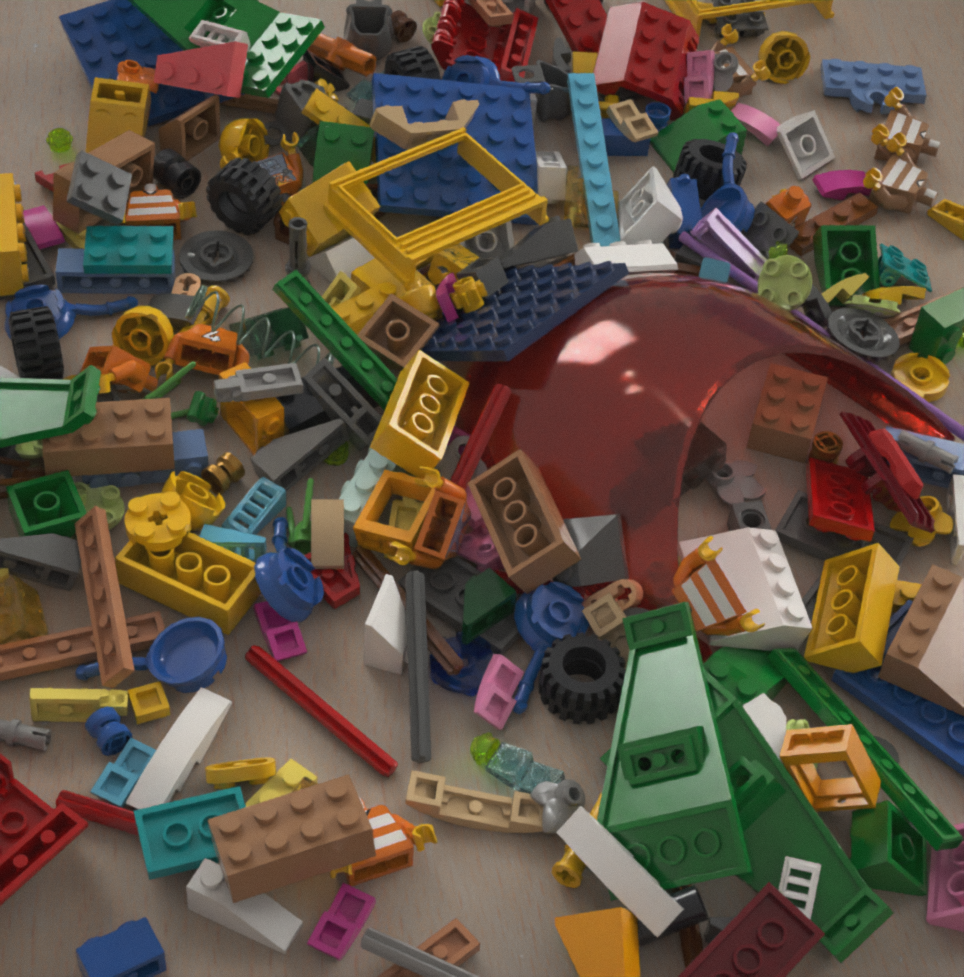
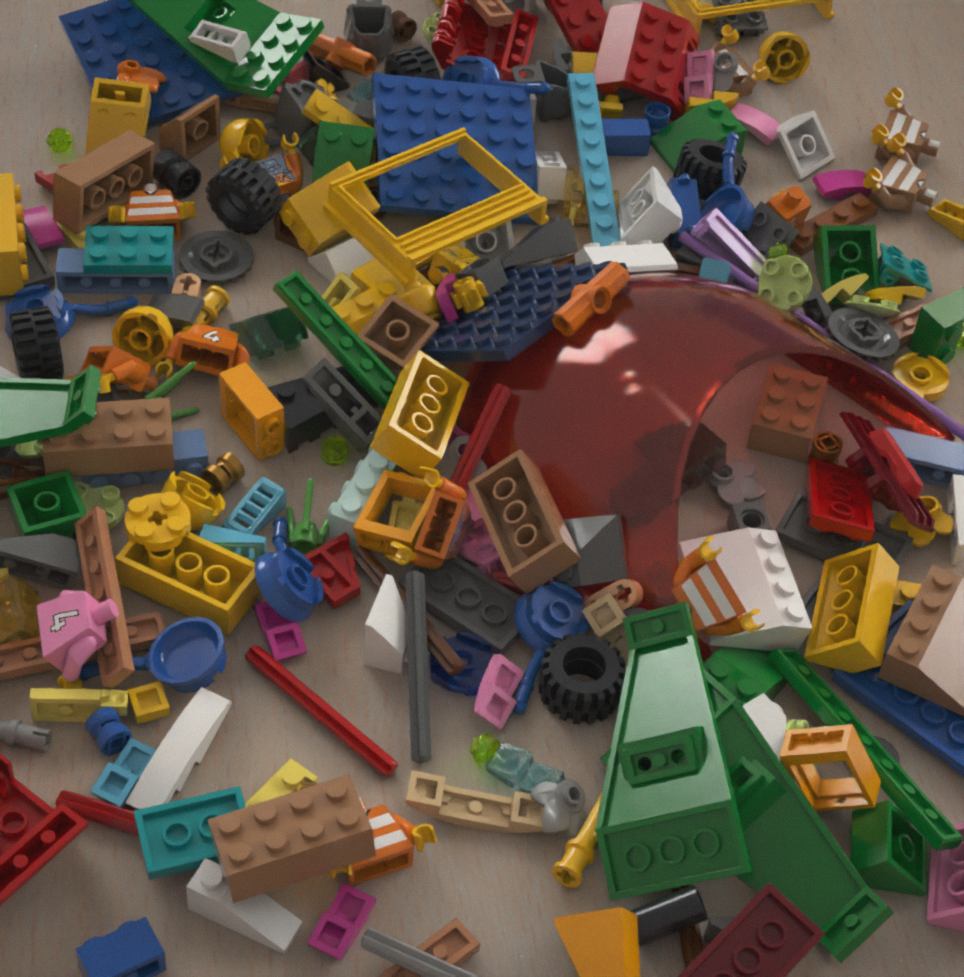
dark grey plate [66,150,132,225] -> none
coral wedge [154,41,248,98] -> none
sand green piece [185,285,335,365] -> none
green plate [186,391,219,427] -> none
yellow plate [205,757,276,789] -> none
light grey hinge [214,363,303,402] -> none
dark grey slope [250,418,350,491] -> none
dark grey pin [285,217,311,285] -> none
tan slope [311,499,344,569] -> none
tan slope [370,100,479,149] -> none
dark green slope [461,567,517,645] -> none
white slope [556,806,684,937] -> none
tan slope [606,99,659,143] -> none
white slope [778,856,822,920] -> none
medium blue plate [820,59,927,114] -> none
light grey pin [896,430,959,474] -> none
none -> bright pink torso [37,590,119,689]
none -> orange piece [551,261,630,336]

